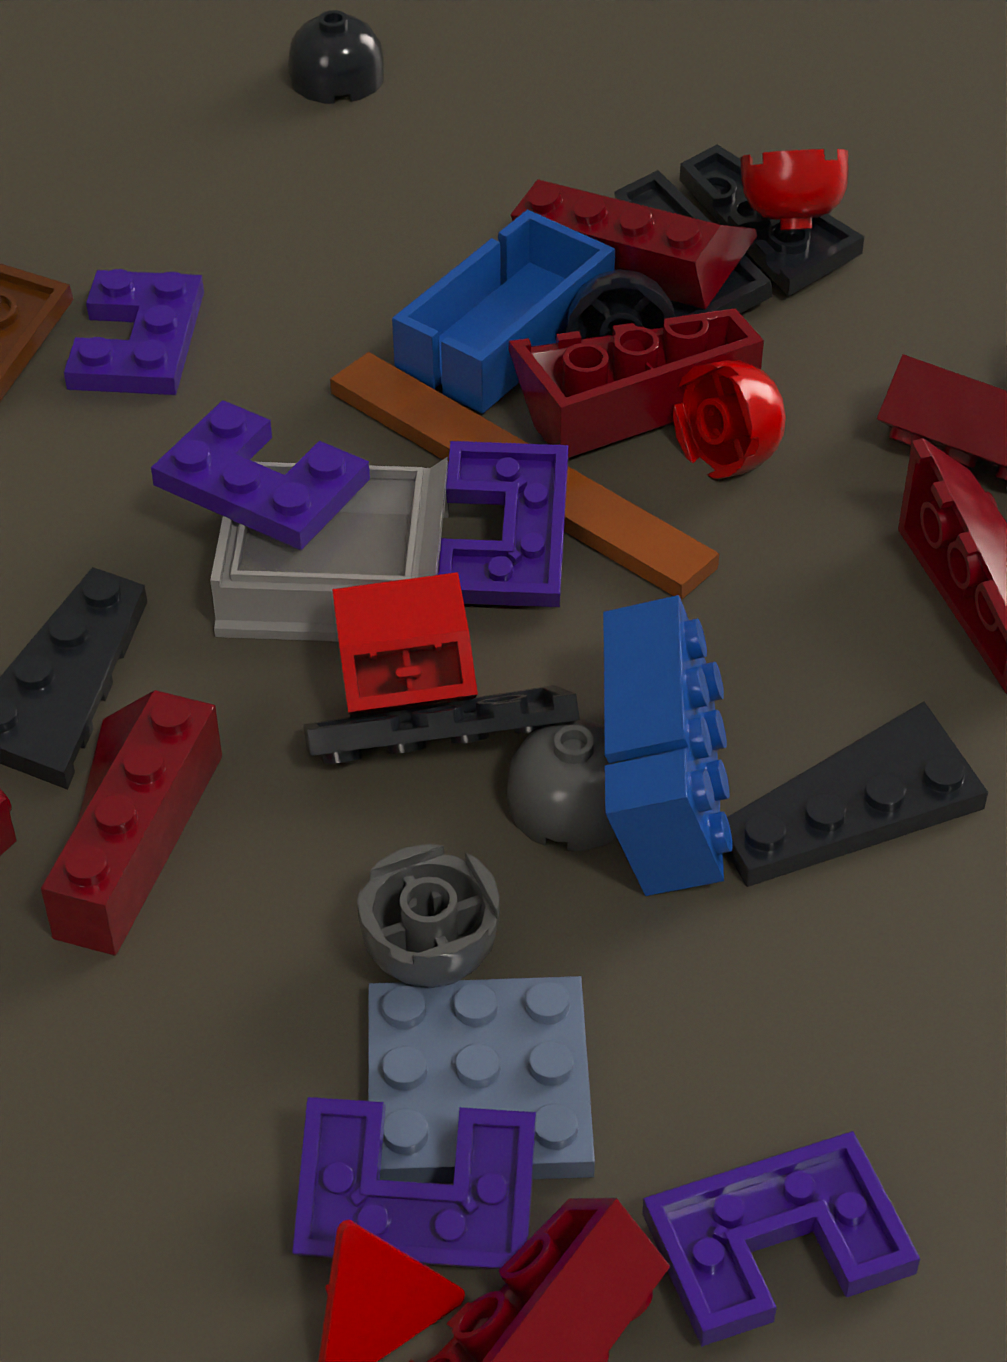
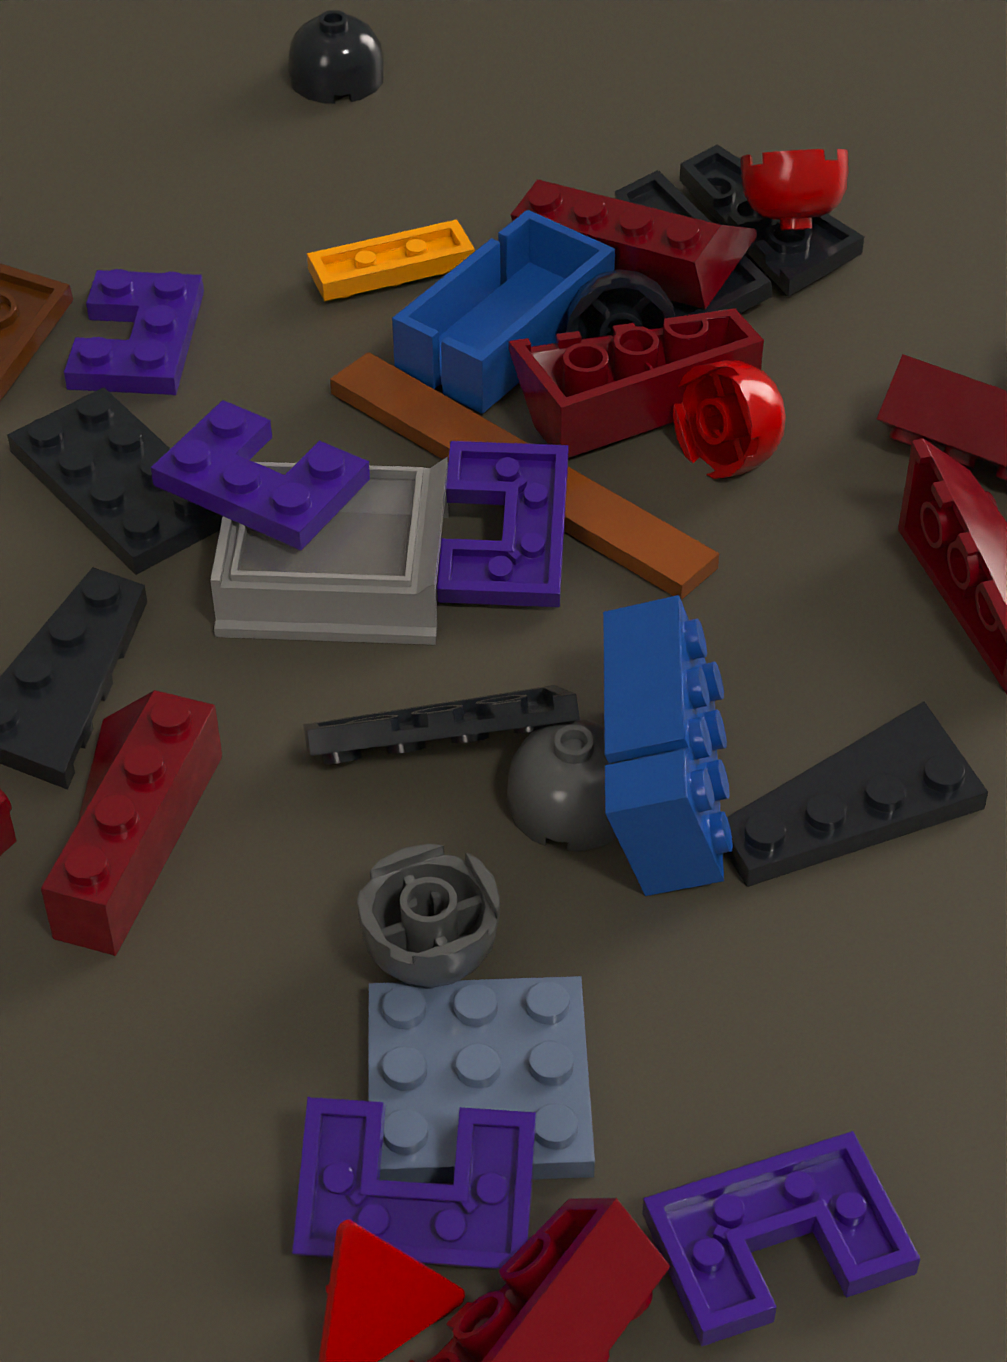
red slope [332,572,478,715] -> none
none -> black plate [7,387,223,575]
none -> light orange plate [307,219,475,301]

